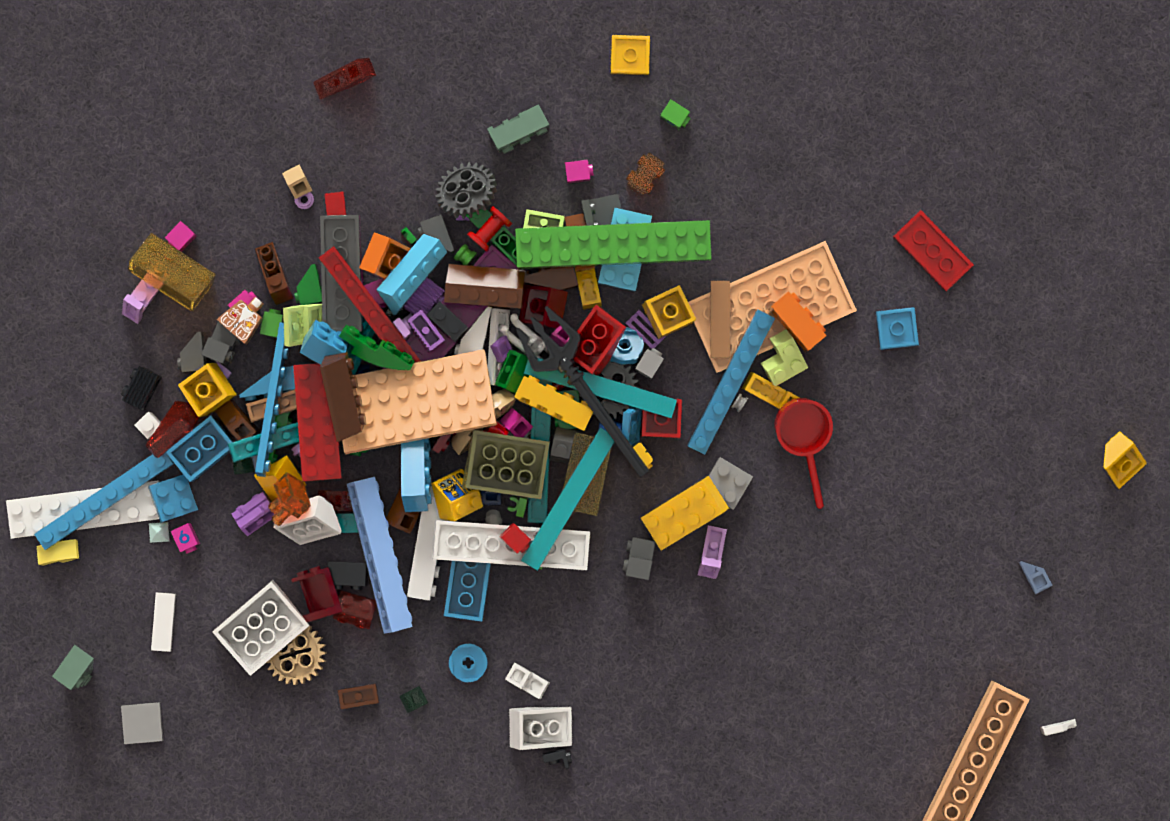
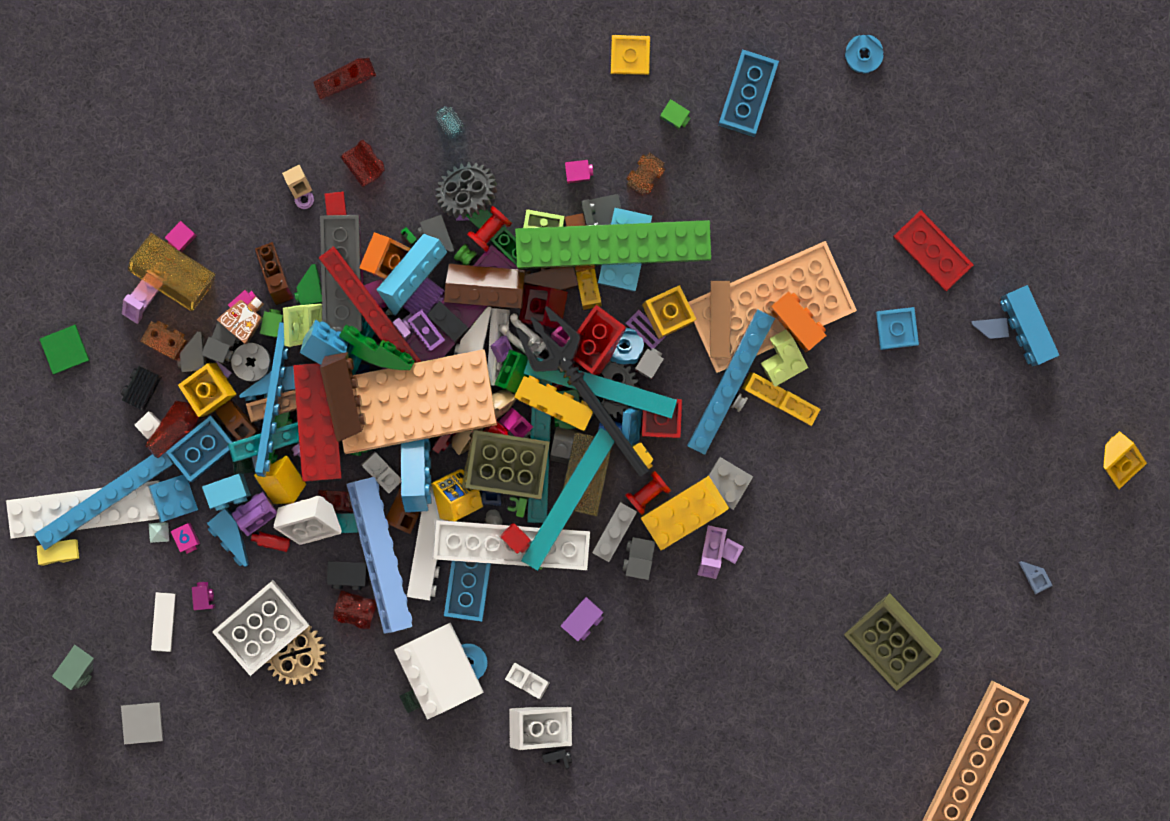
clear orange brick [268,472,311,526] -> none
dark red panel [291,566,342,622] -> none
reddish brown plate [338,683,379,709] -> none
sand green wedge [487,104,550,154] -> none
red piece [774,398,833,509] -> none
white tile [1040,719,1077,736] -> none
none -> green tile [39,325,90,375]
none -> clear orange brick [140,321,188,360]
none -> magenta brick [192,582,215,610]
none -> medium azure brick [202,474,251,511]
none -> dark azure slope [207,508,249,567]
none -> light grey brick [231,343,272,382]
none -> red cylinder [251,532,290,552]
none -> clear red bracket [341,140,385,187]
none -> white slope [361,451,401,493]
none -> white slope [394,623,483,720]
none -> clear light blue brick [435,106,466,140]
none -> medium lavender brick [561,597,604,641]
none -> light grey brick [592,502,637,562]
none -> red piece [625,471,671,515]
none -> dark azure brick [718,49,779,137]
none -> lavender tile [722,538,744,564]
none -> olive slope [844,593,942,691]
none -> dark azure plate [845,35,883,74]
none -> sand blue tile [971,318,1009,339]
none -> dark azure brick [1000,285,1059,367]

